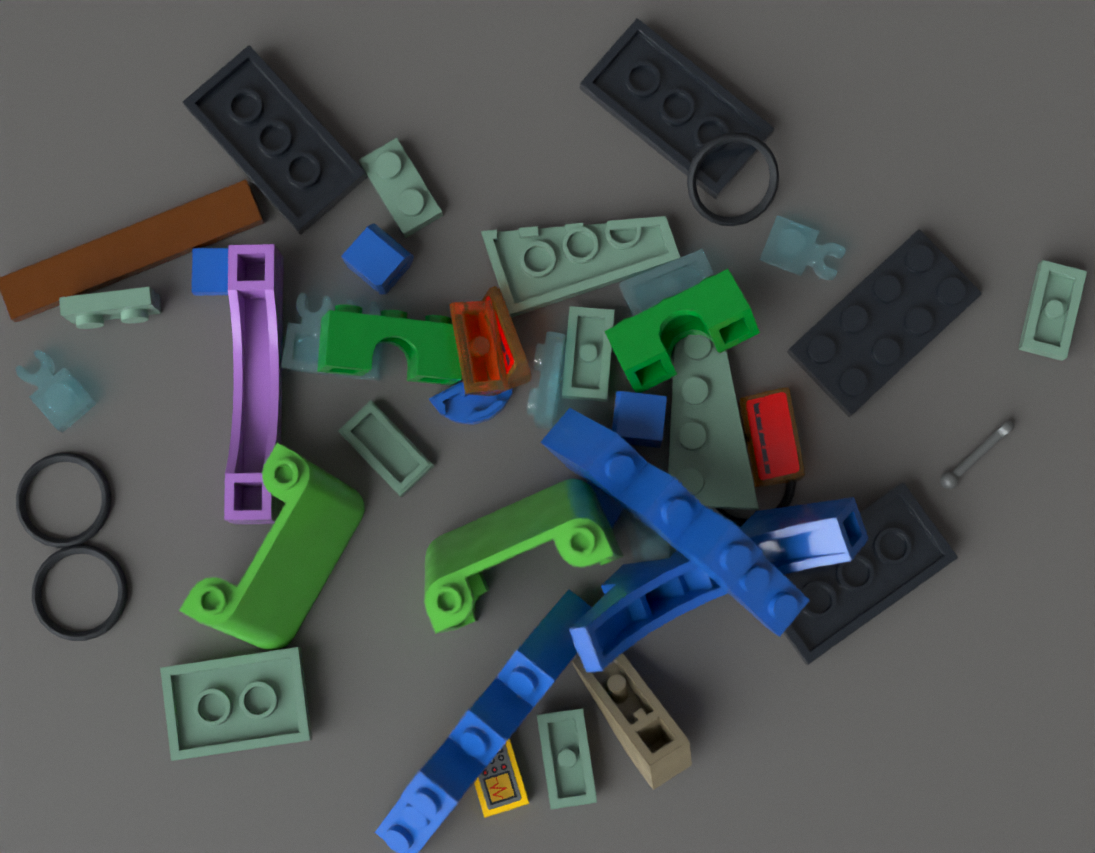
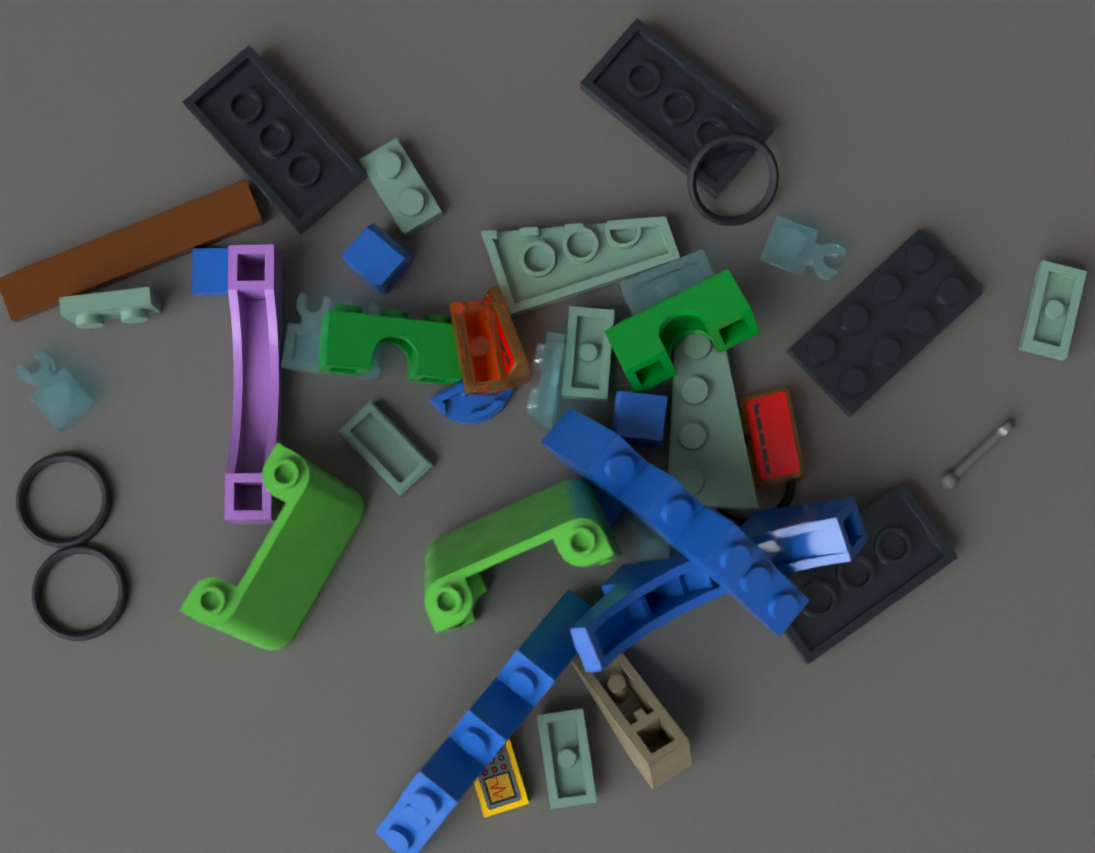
sand green plate [160,647,313,761] -> none

